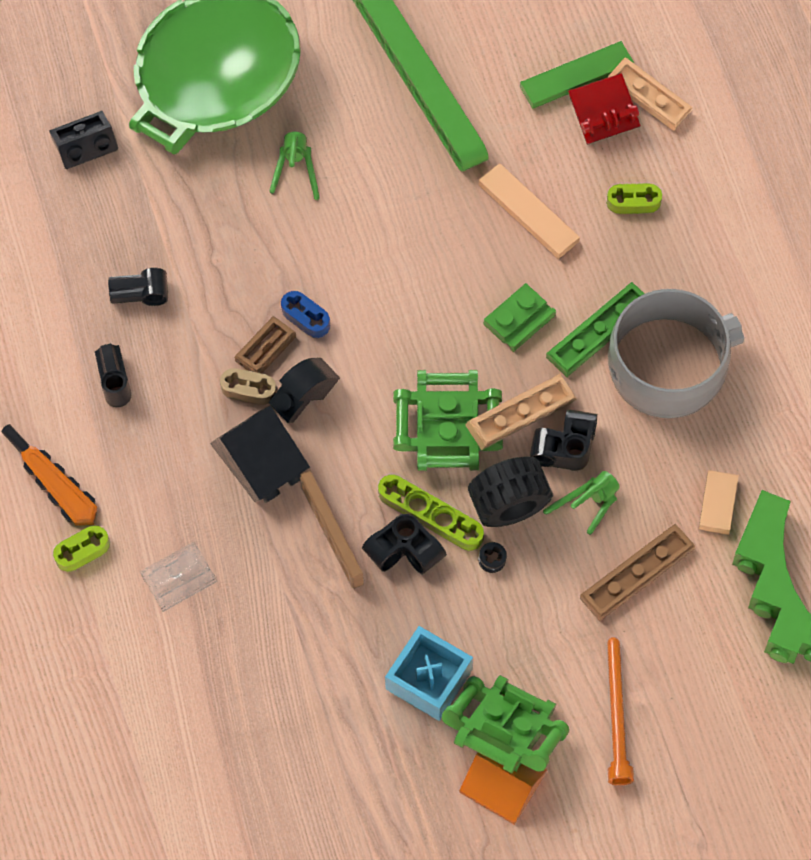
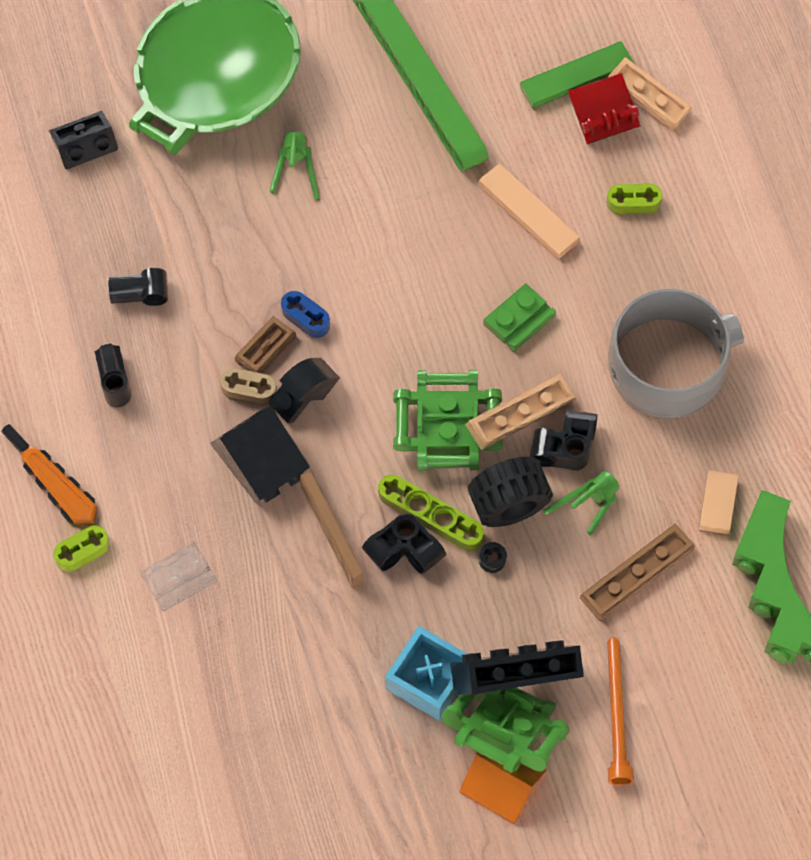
bright green tile [546,282,645,377] -> none
none -> black brick [450,640,584,695]

